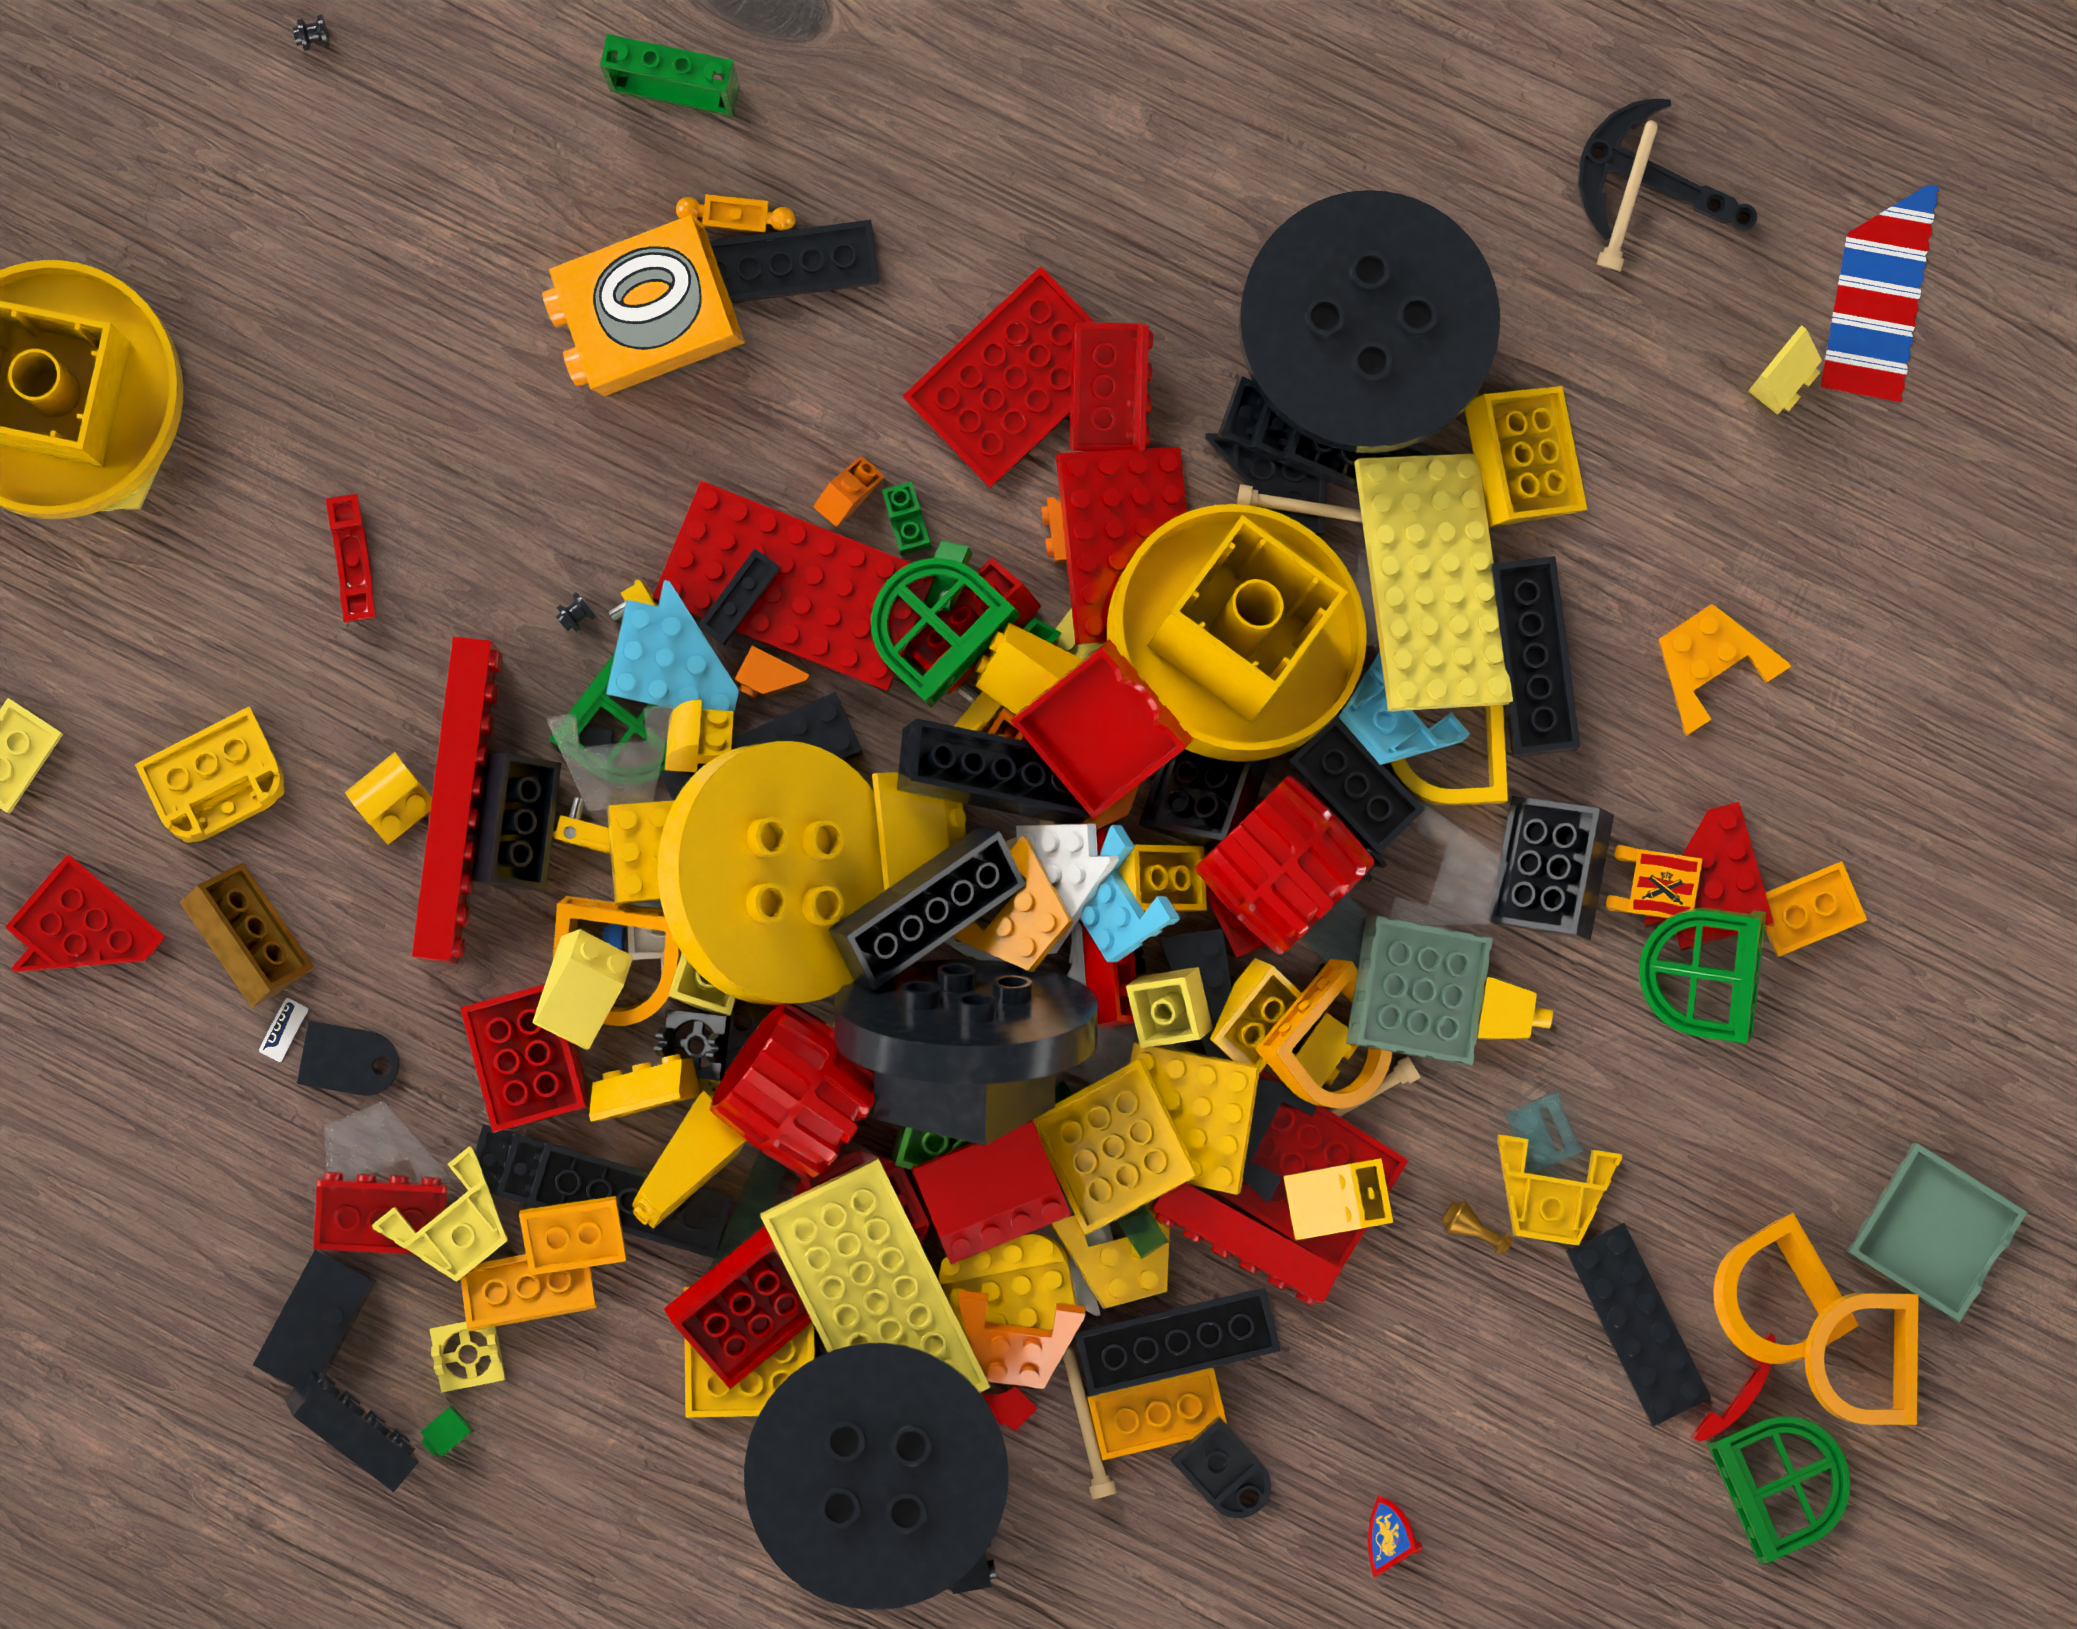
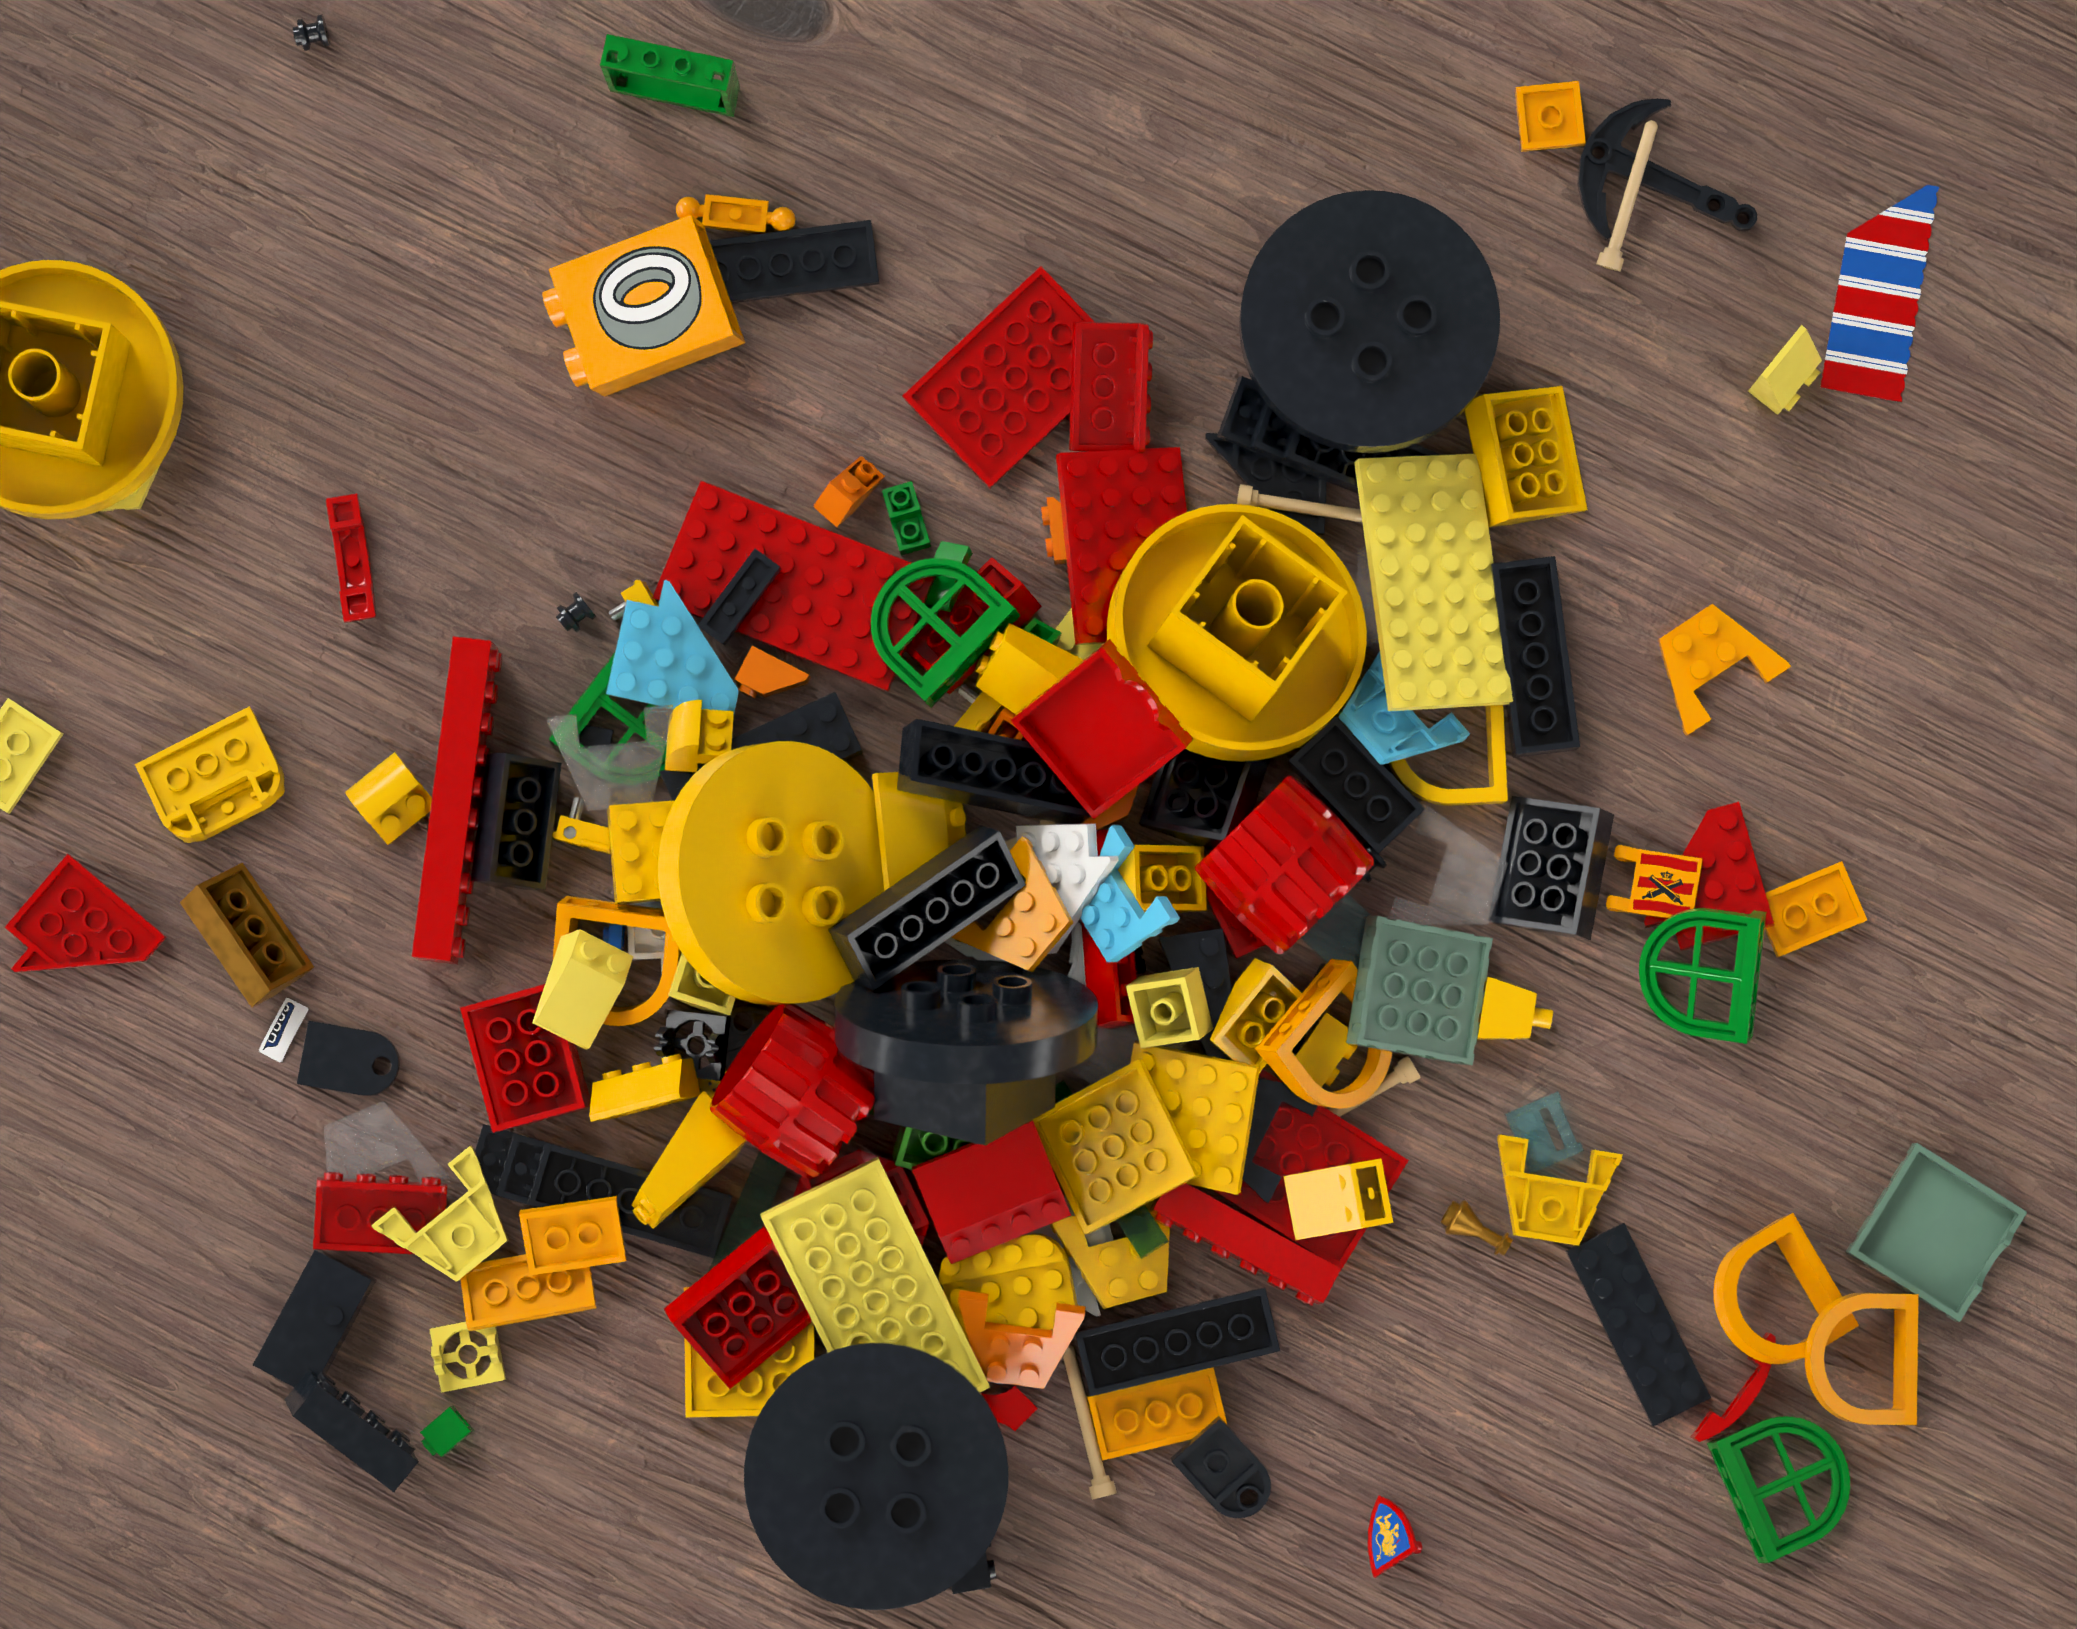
none -> light orange plate [1515,81,1586,152]

